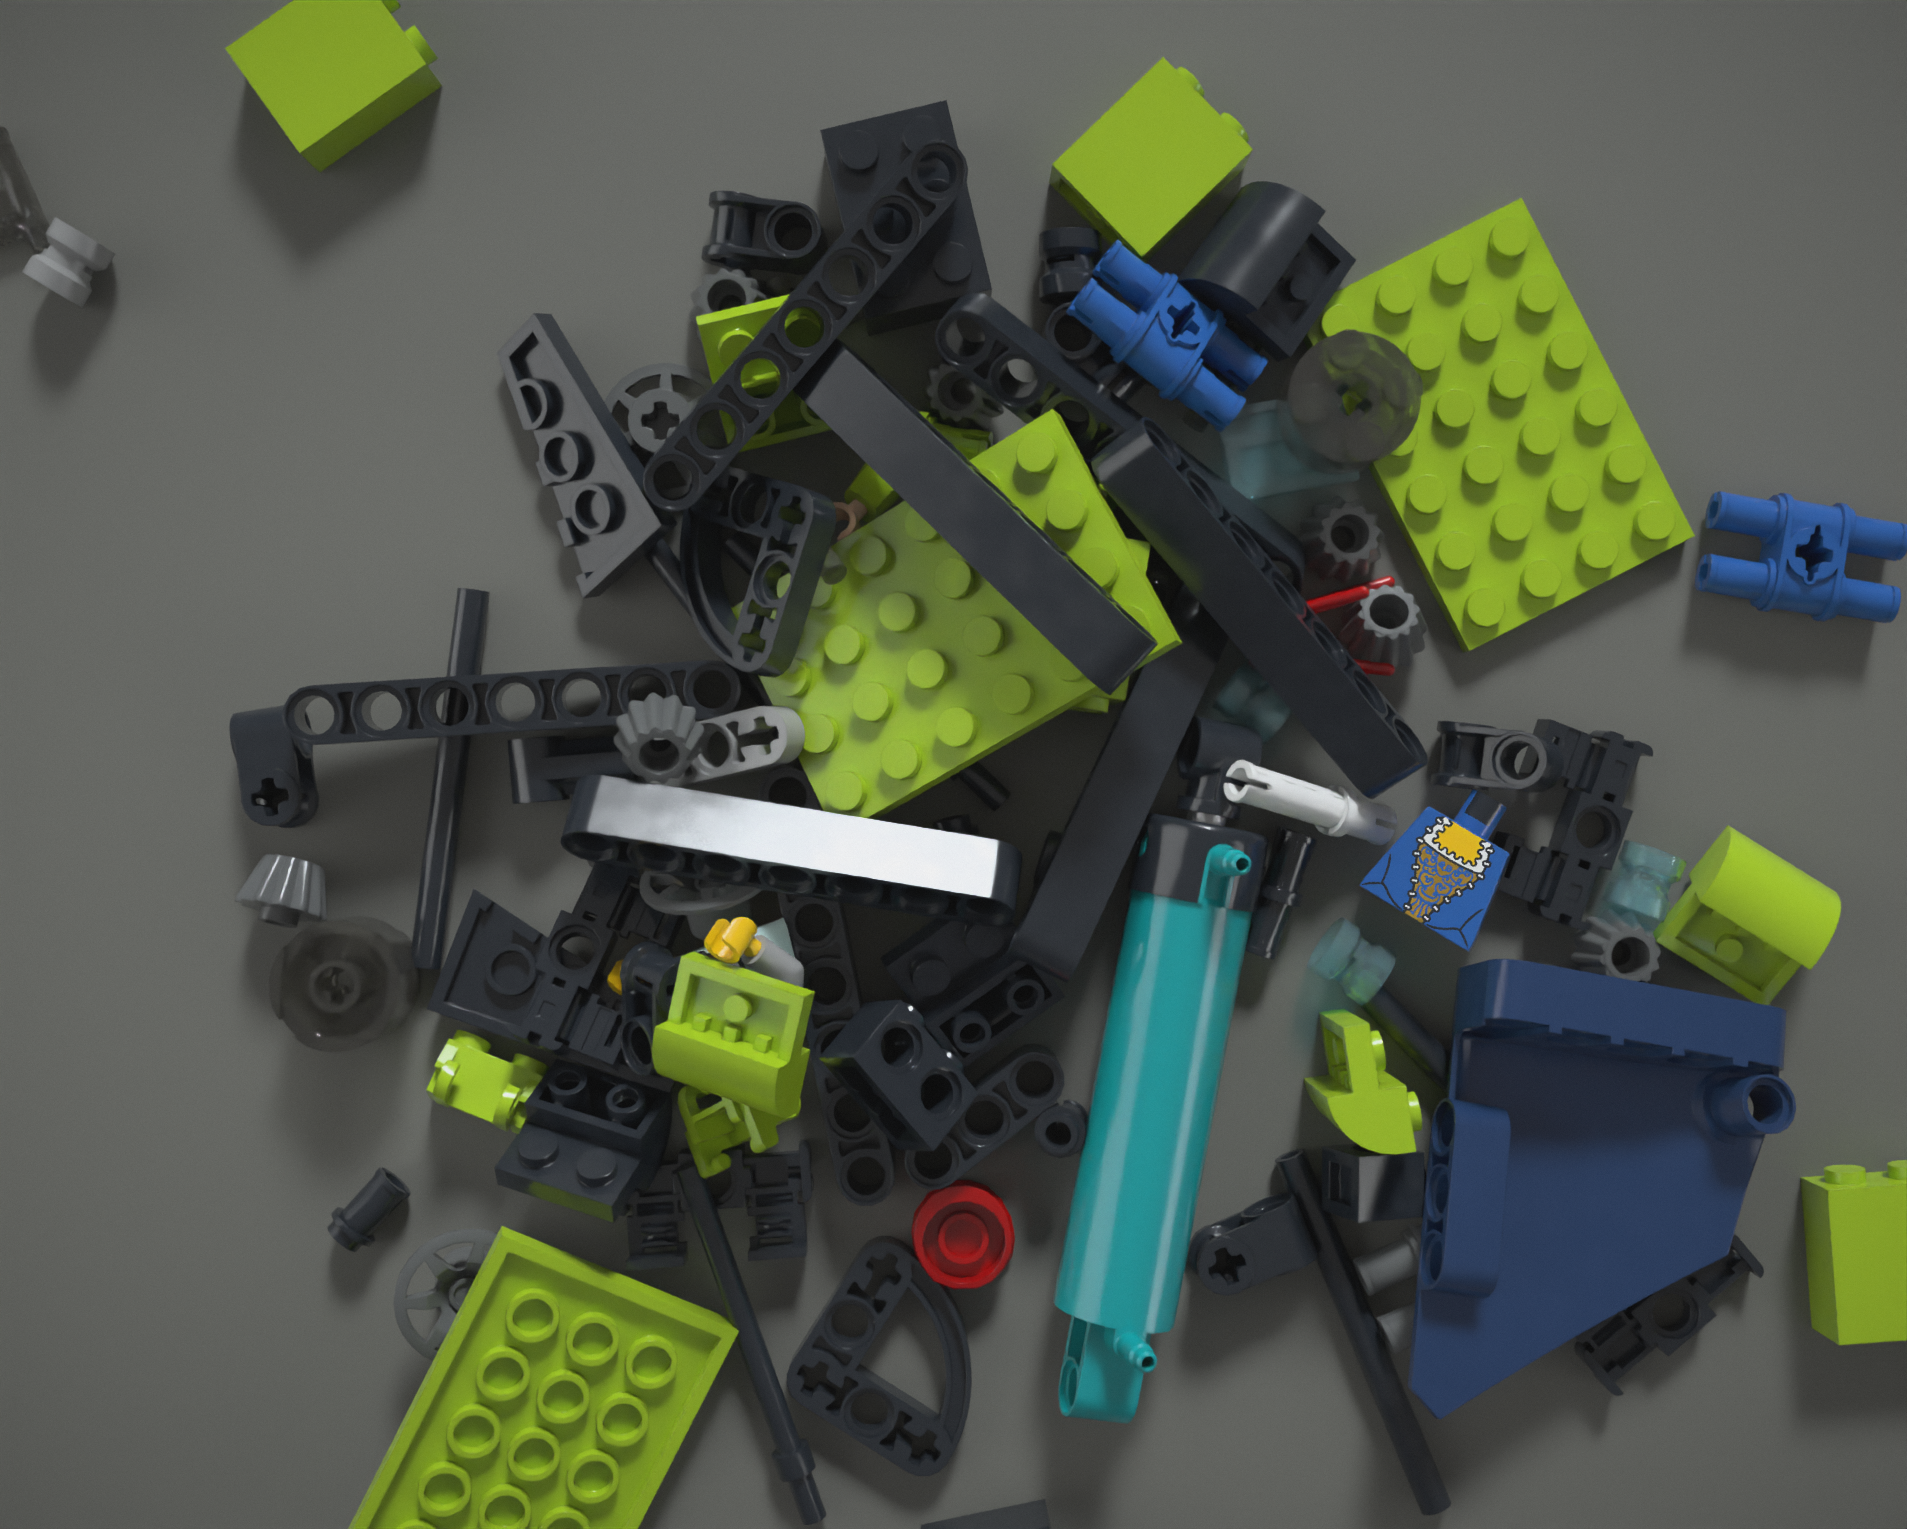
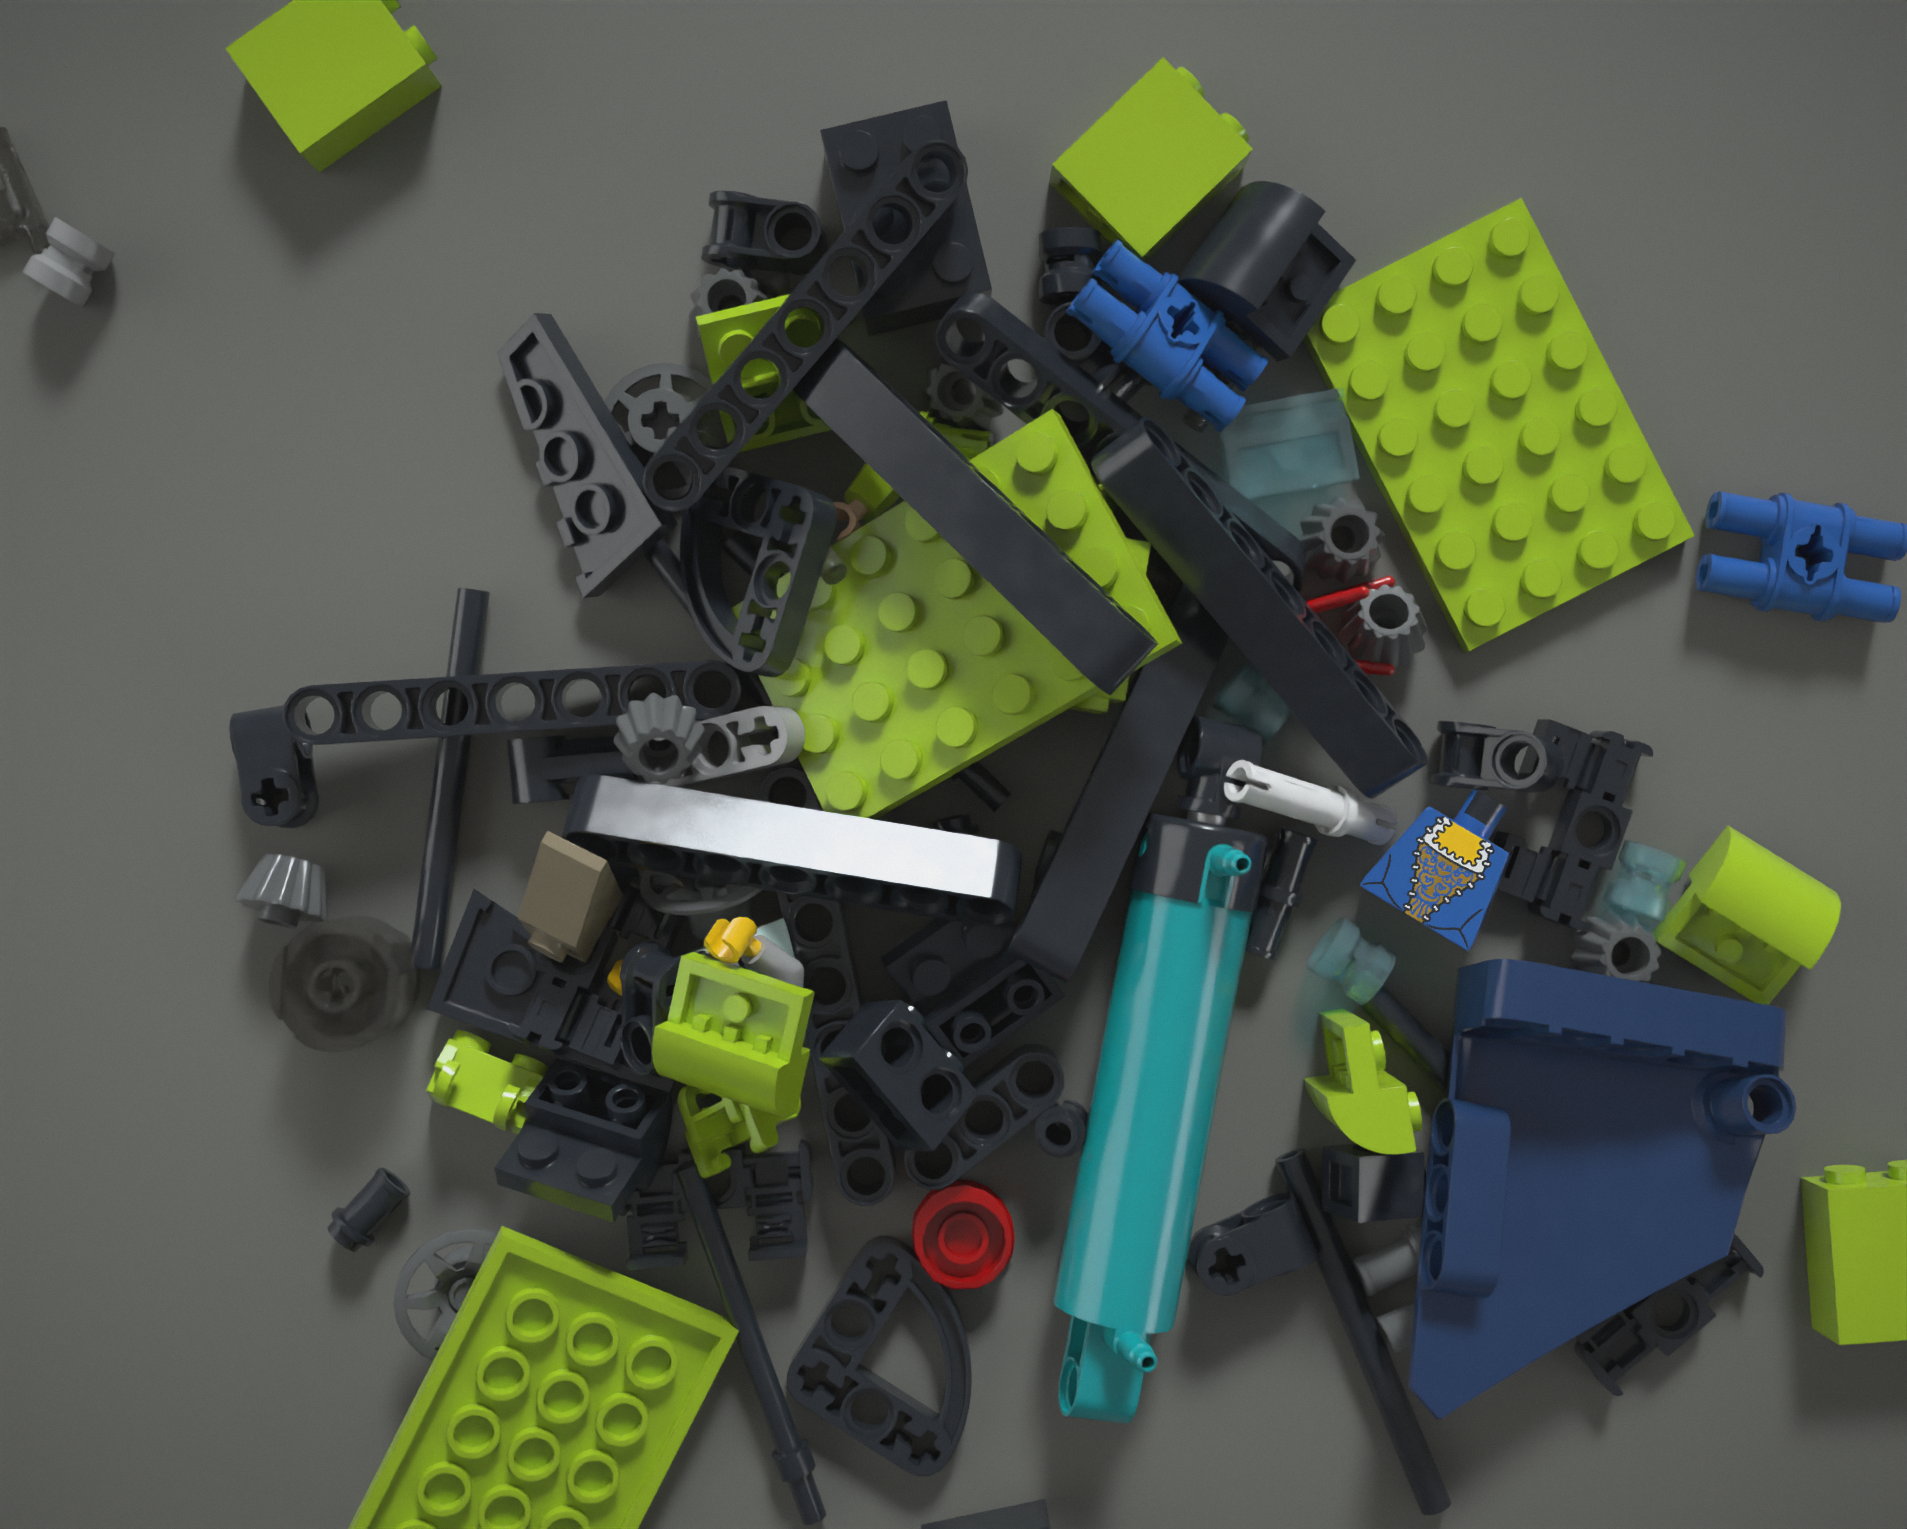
clear smoke brick [1277,329,1423,474] -> none
none -> dark tan slope [518,831,624,963]

